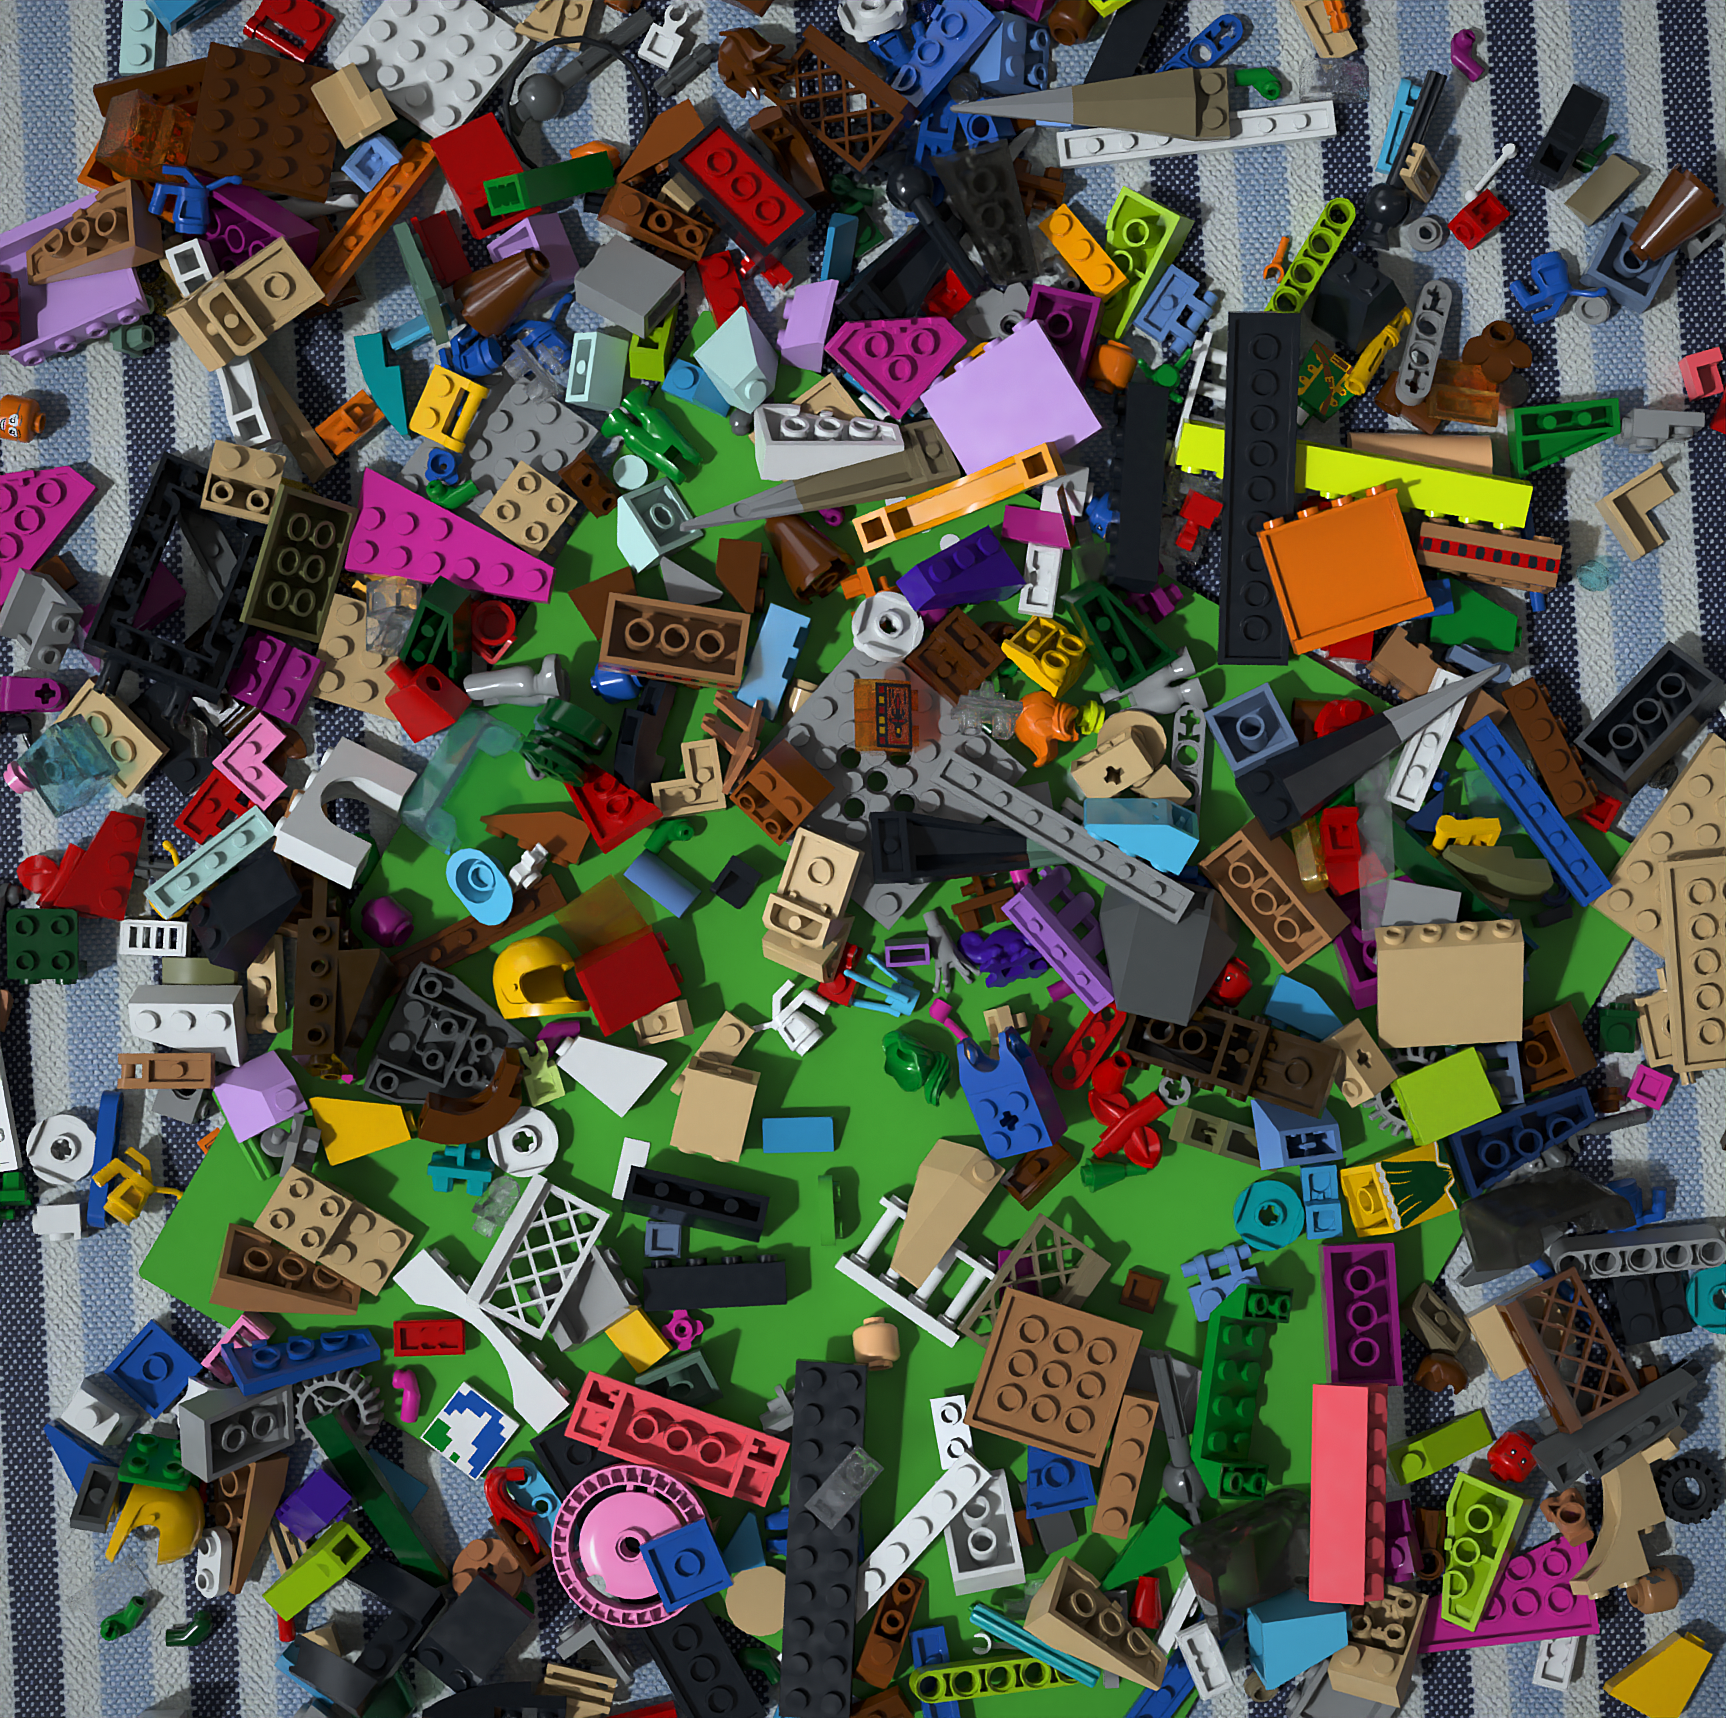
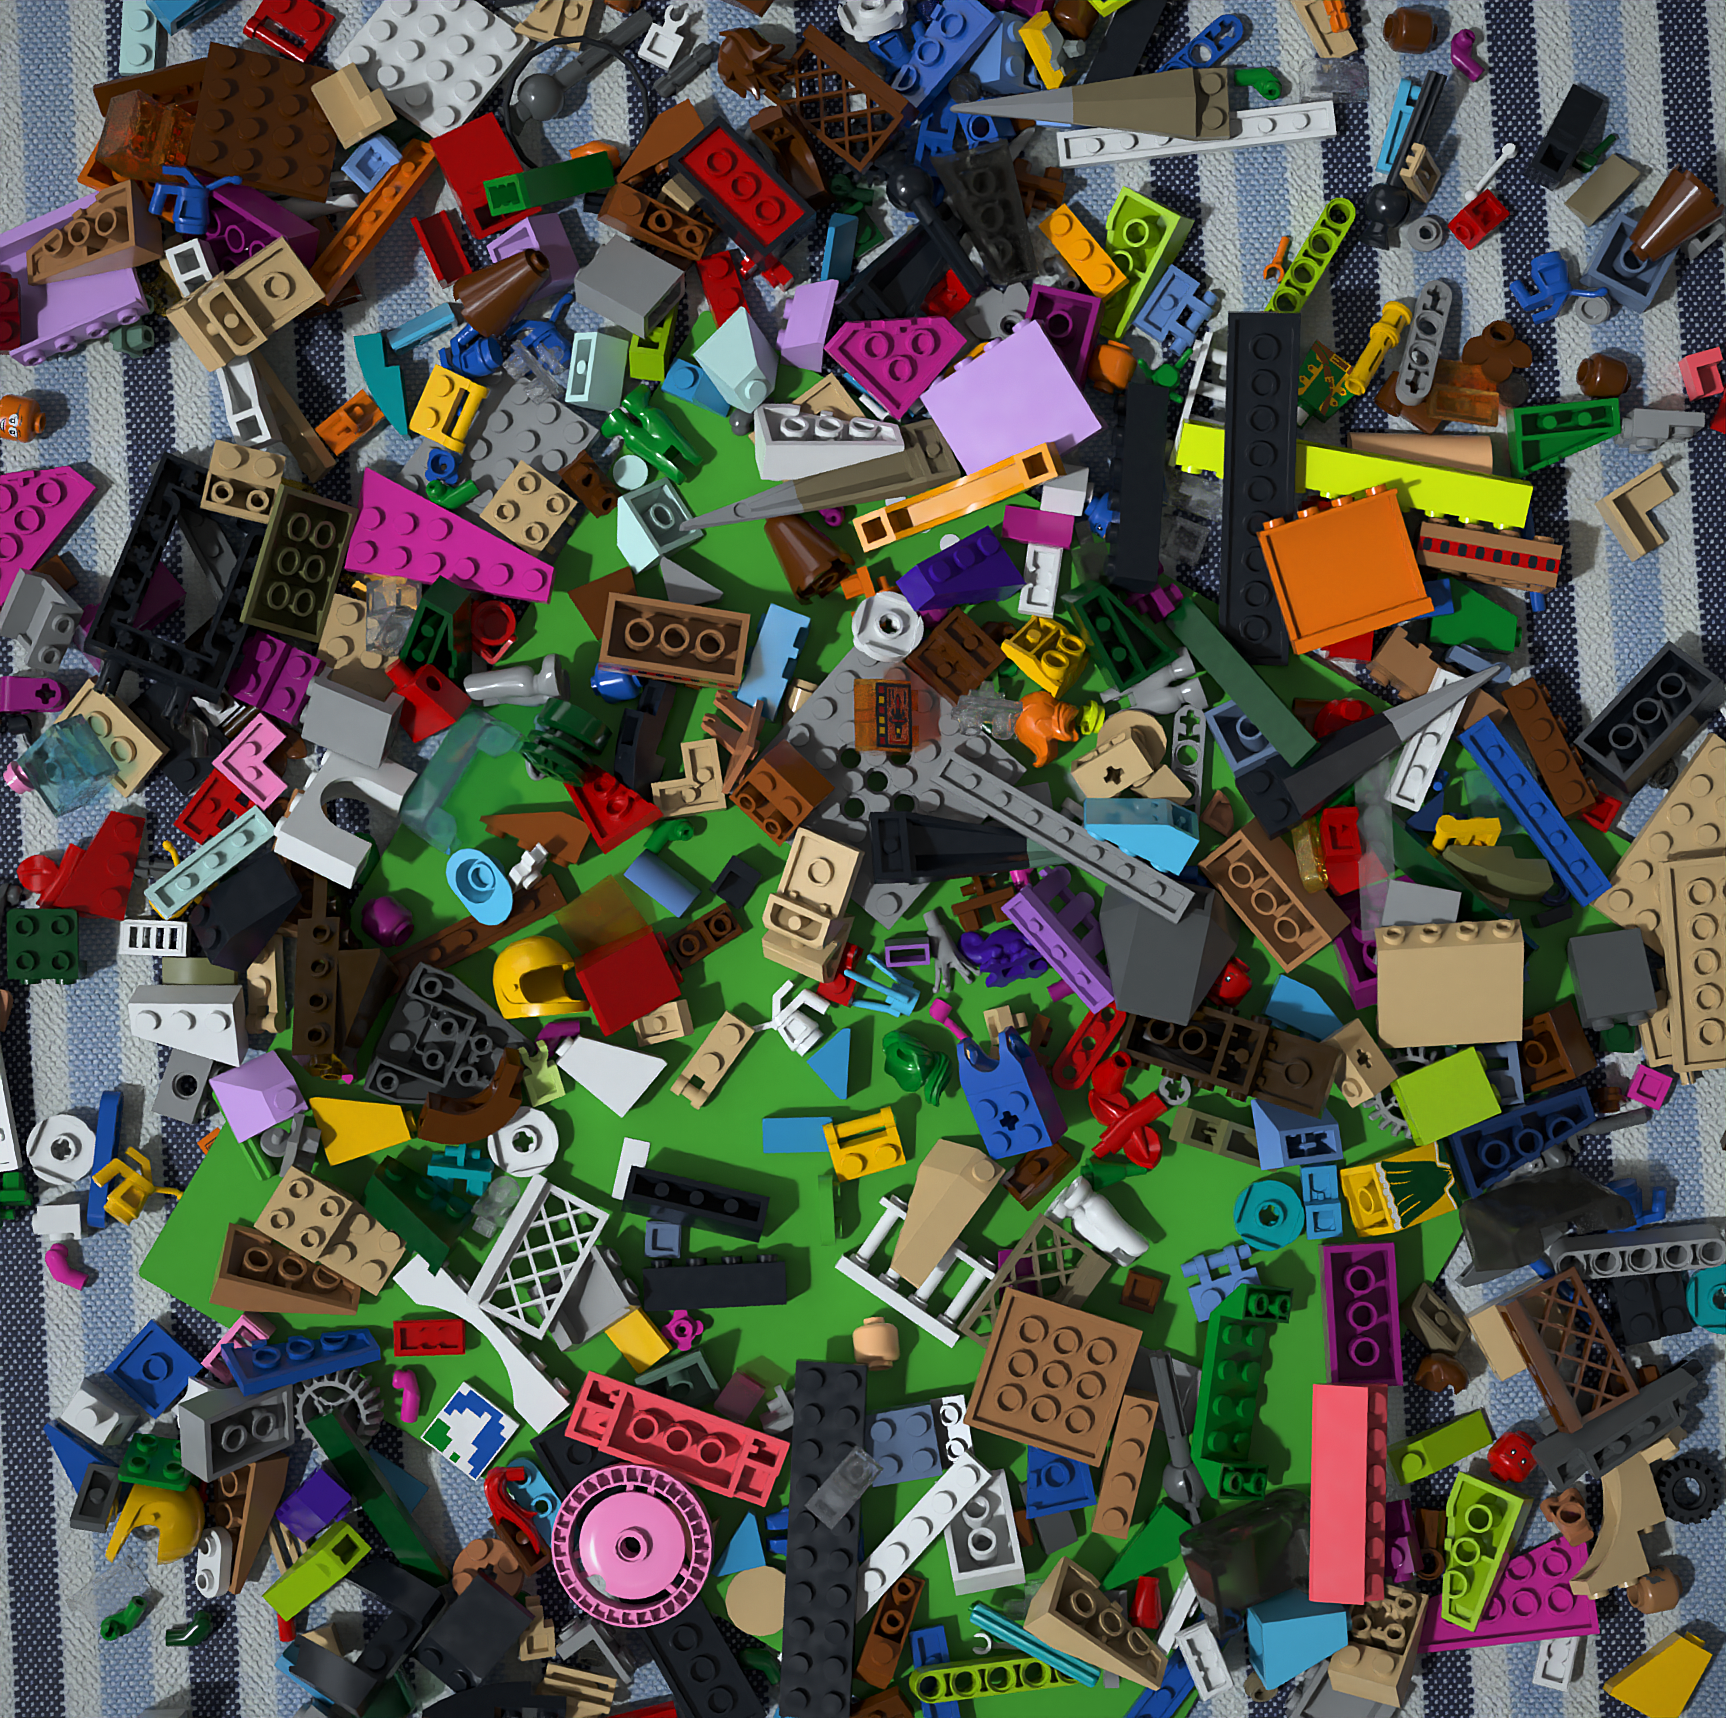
medium nougat plate [117,1053,215,1090] -> none
sand green plate [393,222,452,346] -> none
blue plate [639,1516,735,1613] -> none
tan panel [670,1056,761,1162] -> none
reddish brown slope [715,538,770,621] -> none
sticker [1056,483,1077,549] -> none
red piece [1175,488,1223,552] -> none
black slope [1311,251,1407,354] -> none
clear light blue plate [1576,560,1610,592] -> none
none -> dark pink arm [45,1243,89,1291]
none -> light grey panel [300,666,405,769]
none -> dark green wedge [358,1155,478,1277]
none -> tan plate [518,1595,556,1661]
none -> reddish brown slope [666,902,744,972]
none -> clear pink panel [714,1368,766,1425]
none -> dark azure slope [806,1028,851,1099]
none -> yellow plate [822,1106,907,1183]
none -> sand blue brick [865,1400,943,1487]
none -> piece [1018,11,1087,90]
none -> white piece [1044,1176,1149,1267]
none -> dark green tile [1163,596,1322,769]
none -> nougat tile [1199,790,1234,839]
none -> reddish brown head [1383,6,1438,55]
none -> dark grey brick [1565,928,1658,1031]
none -> reddish brown head [1576,353,1632,399]

